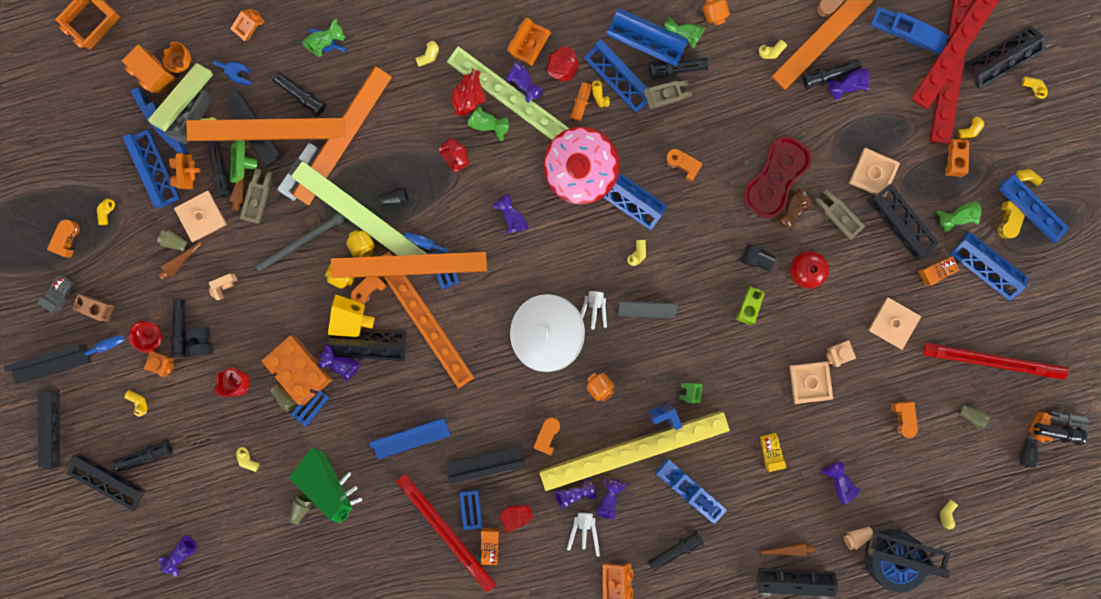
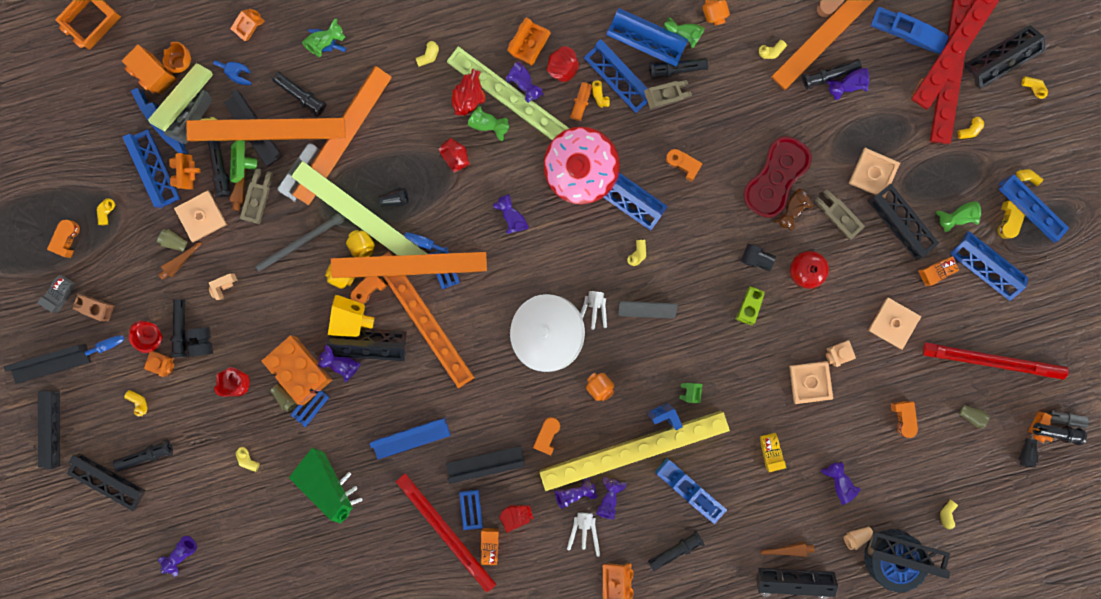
olive cone [288,494,312,525] -> none
orange leg [945,139,969,177] -> none

